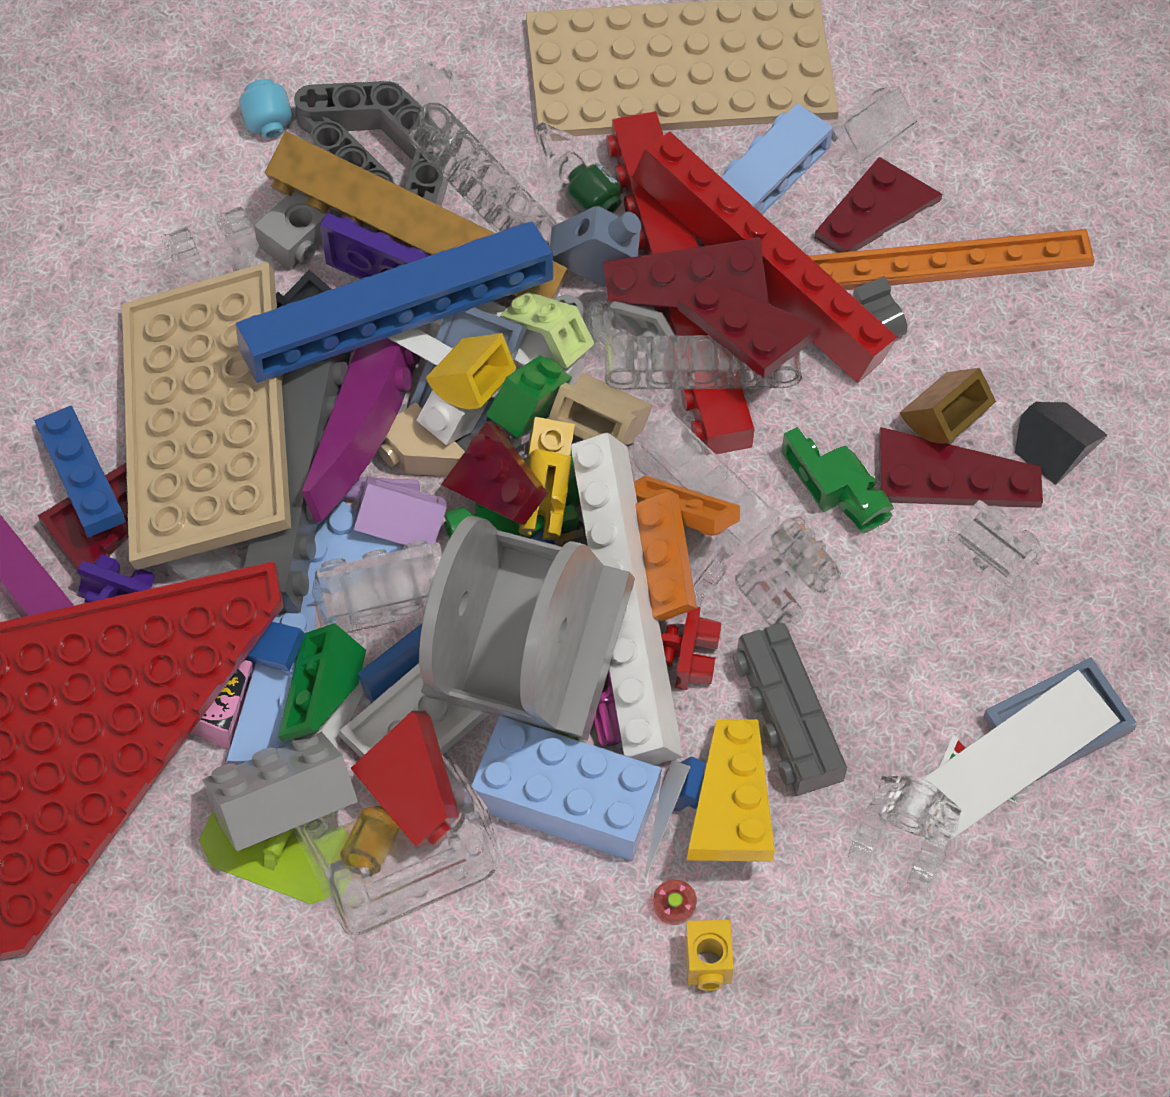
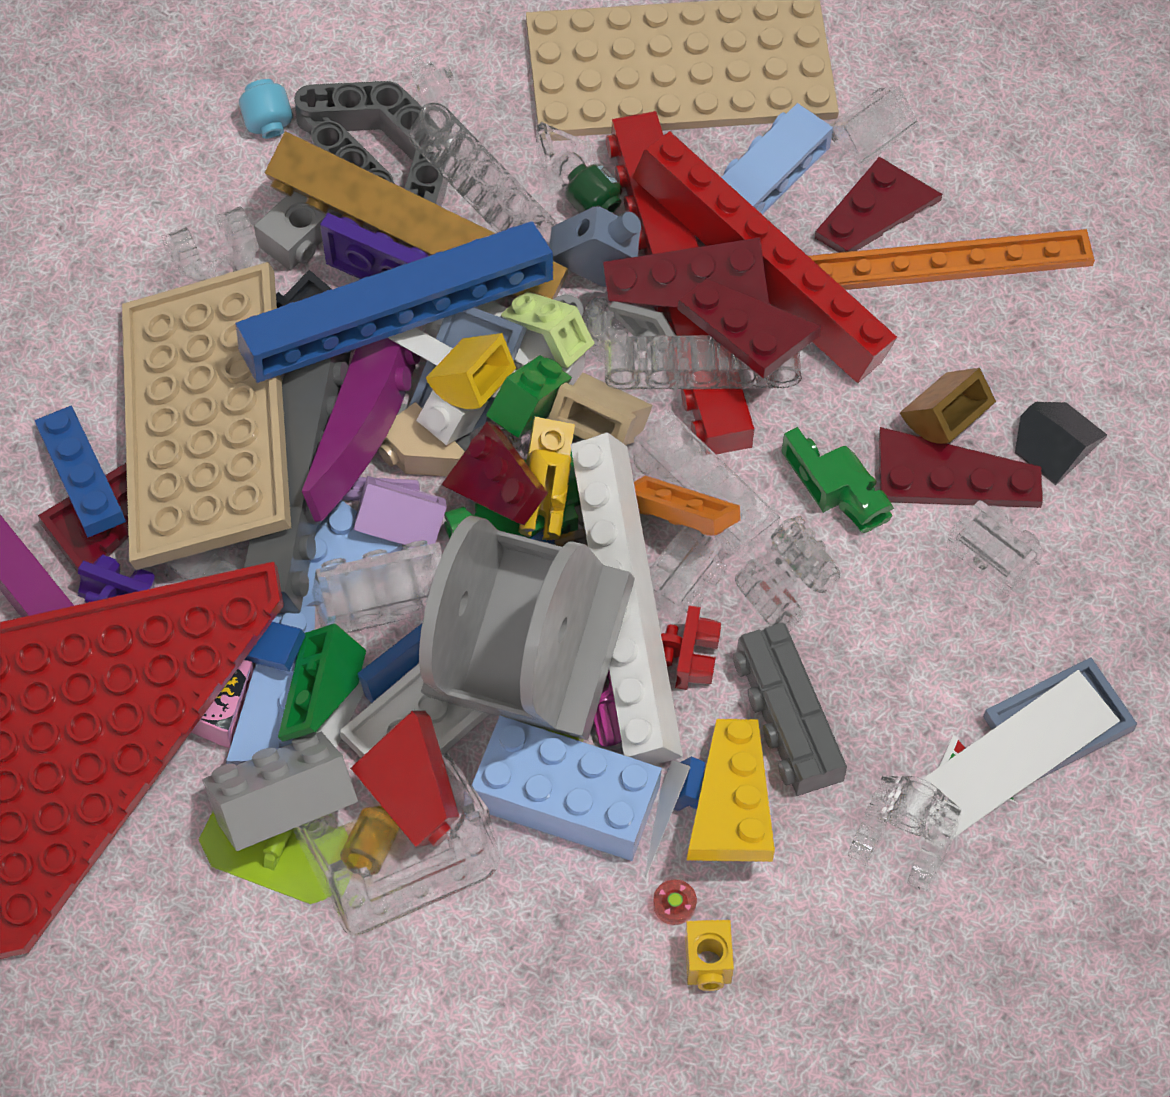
orange plate [635,490,697,621] -> none
dark grey leg [853,276,907,338] -> none

